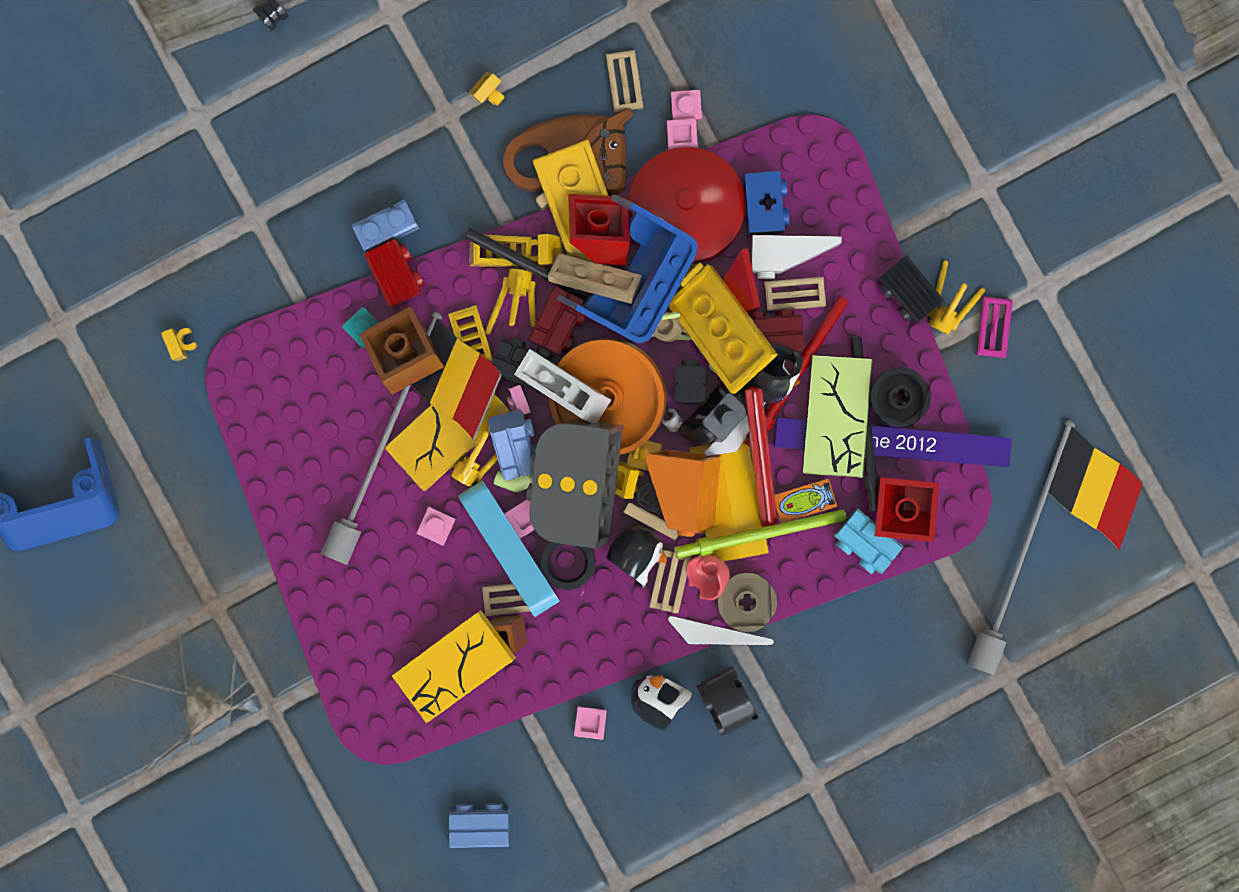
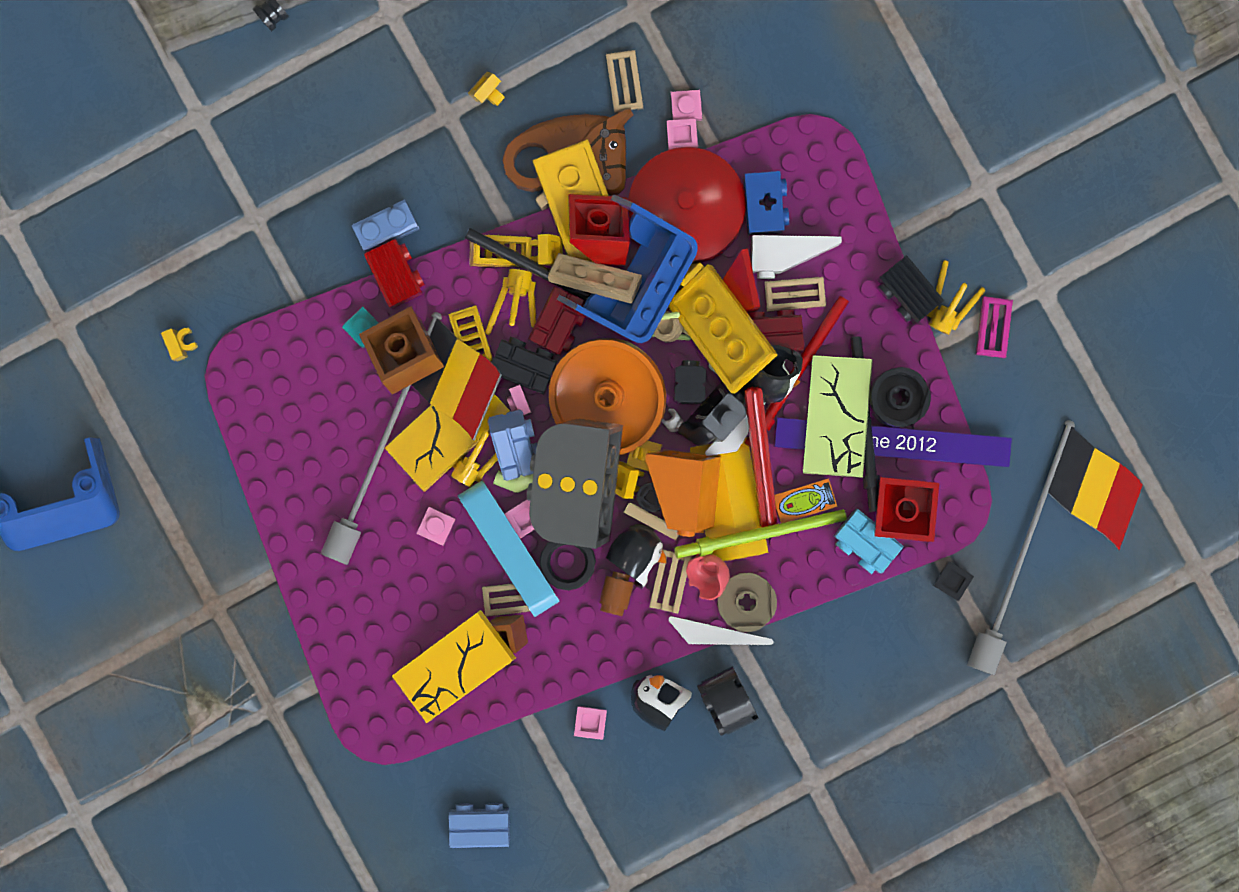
white slope [514,349,611,423] -> none
none -> dark orange brick [599,571,634,616]
none -> black plate [932,561,974,601]

